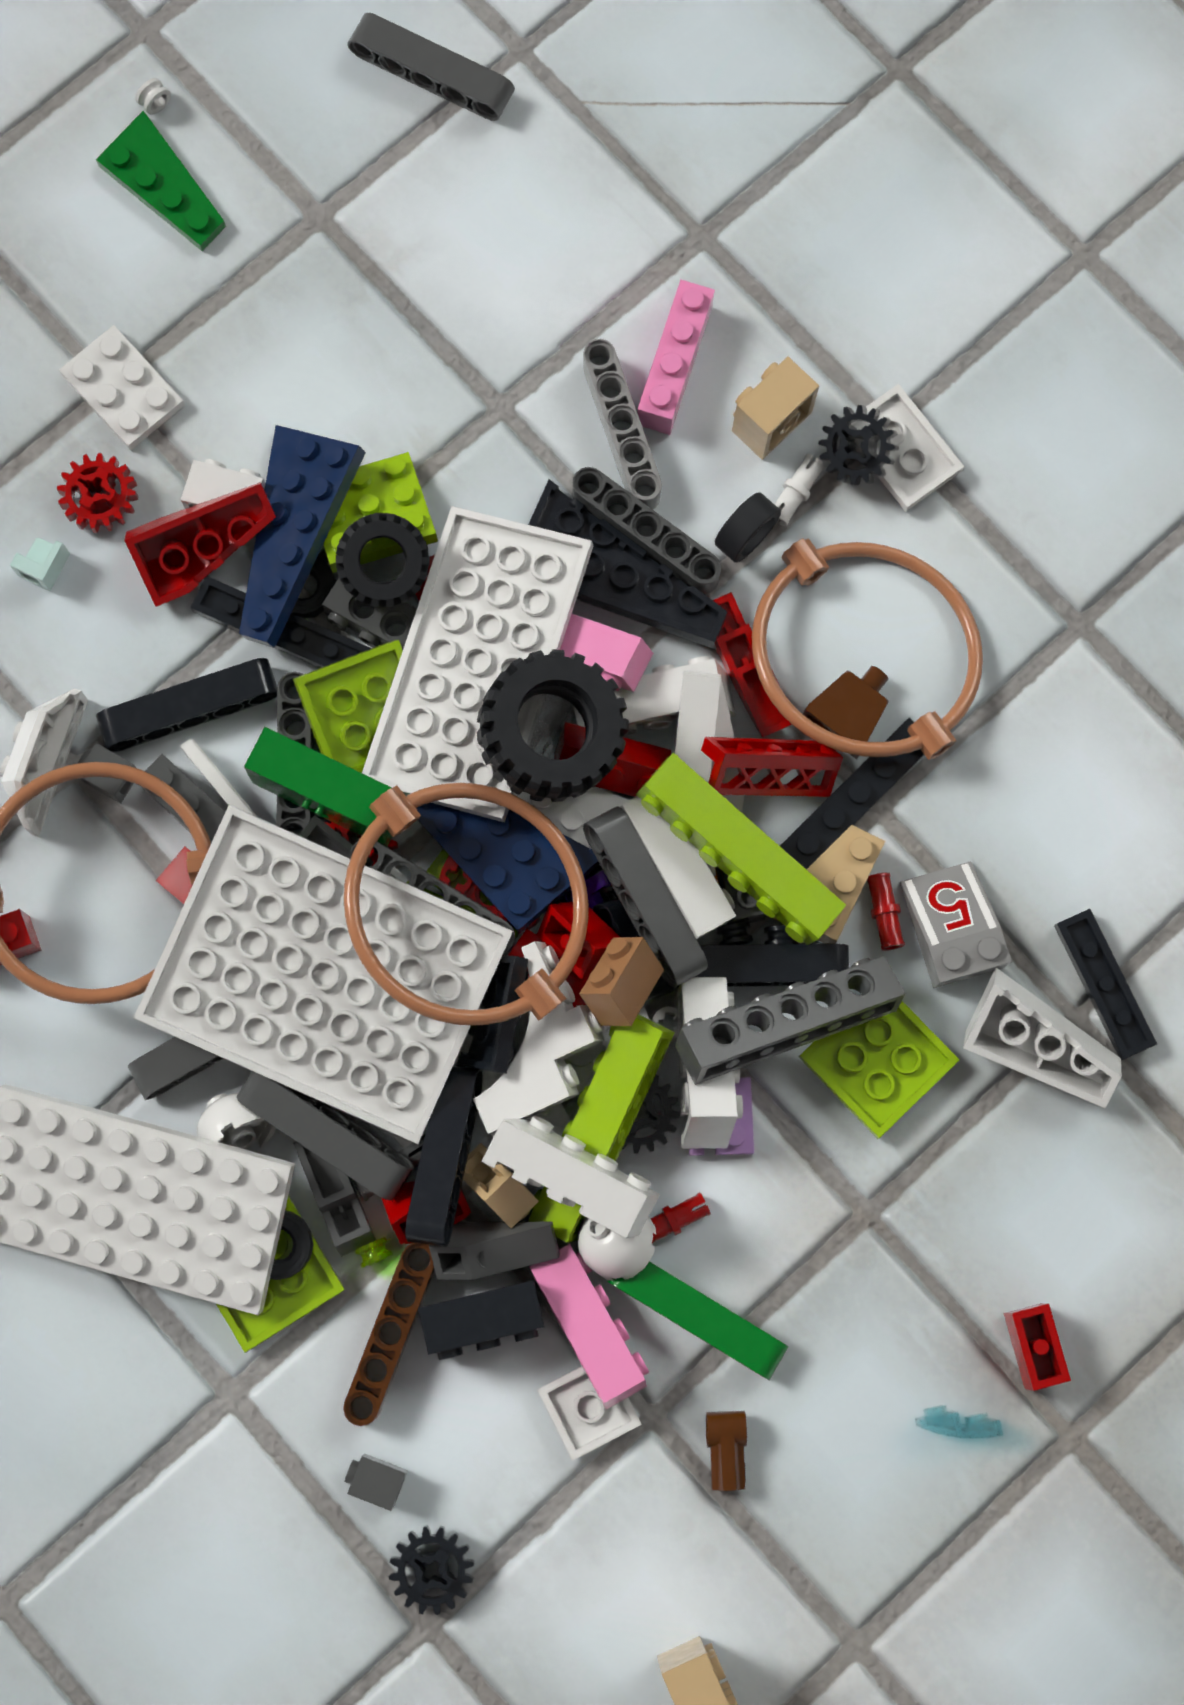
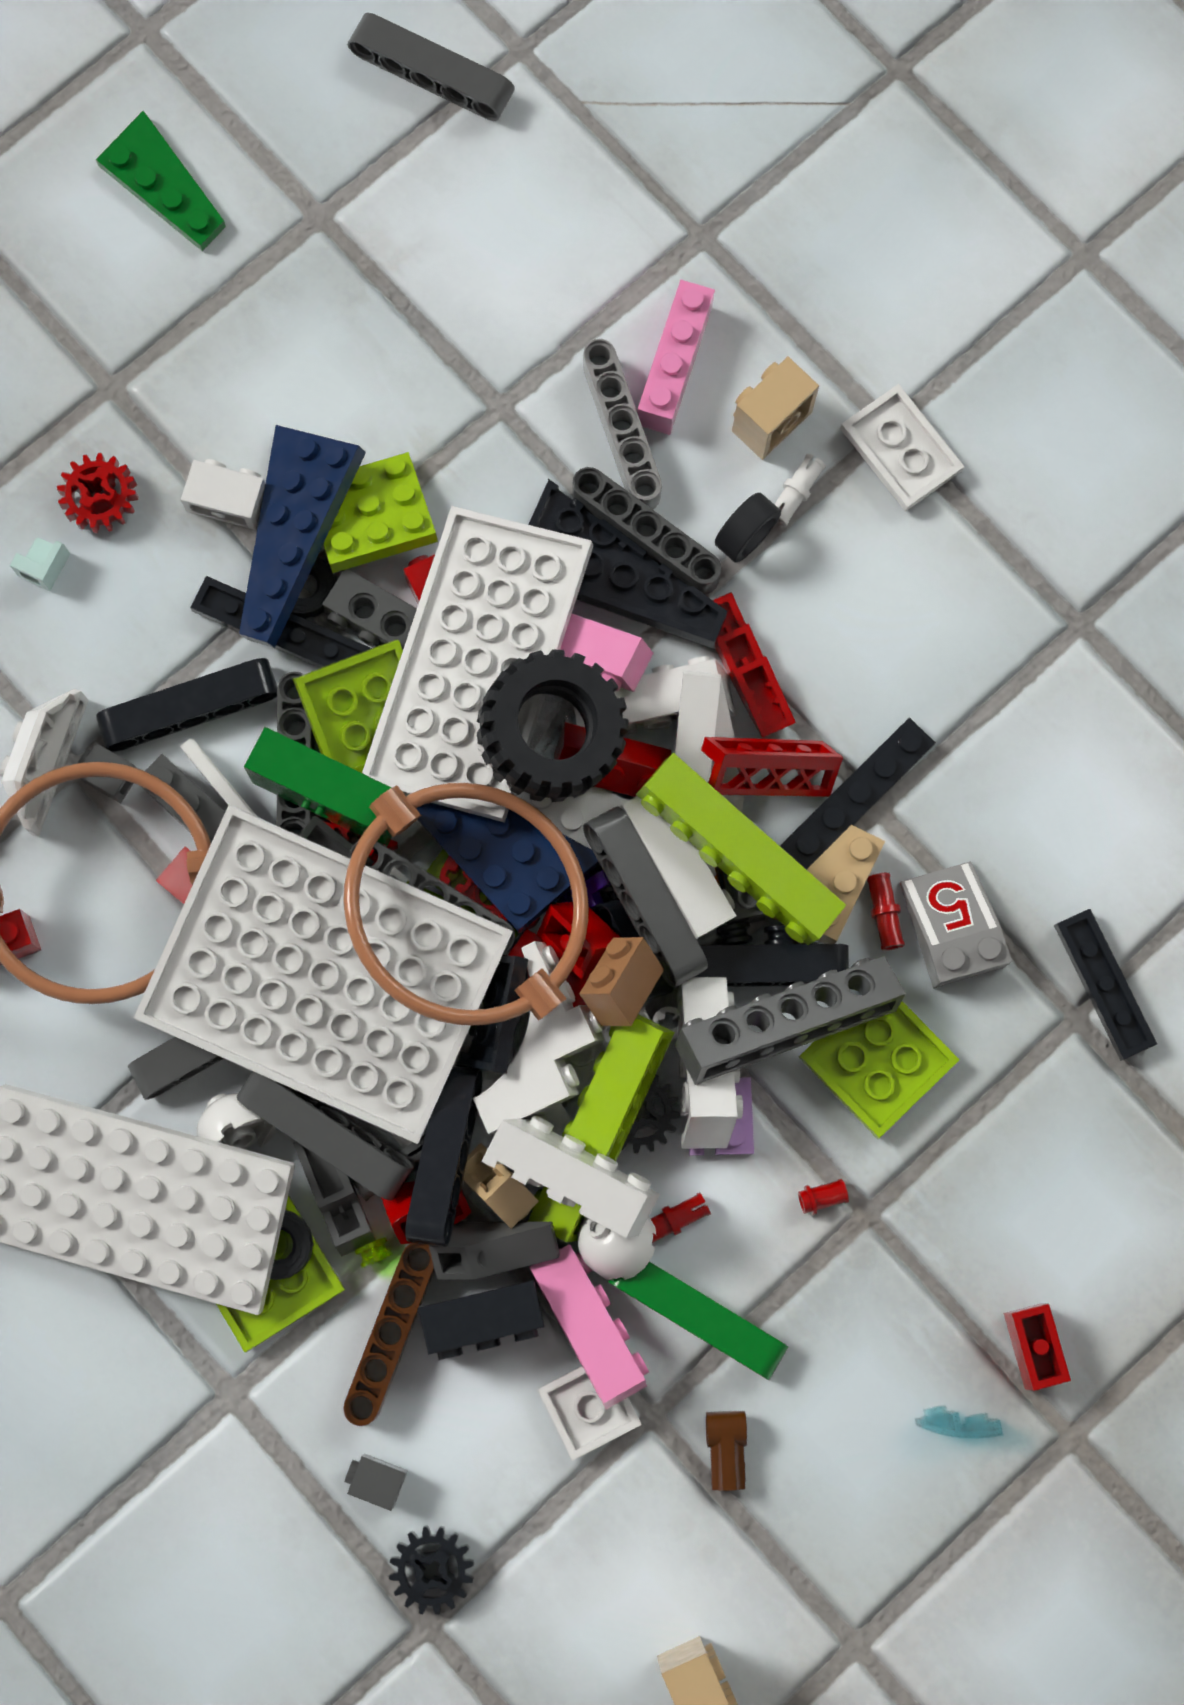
white plate [59,325,185,451] -> none
red wedge [124,482,276,607] -> none
white bush [135,78,171,115] -> none
black tyre [336,513,430,607] -> none
nougat piece [752,538,983,760] -> none
reddish brown torso [803,666,889,760] -> none
black gear [818,405,899,485] -> none
white wedge [964,968,1122,1109] -> none
none -> red pin [798,1179,849,1215]

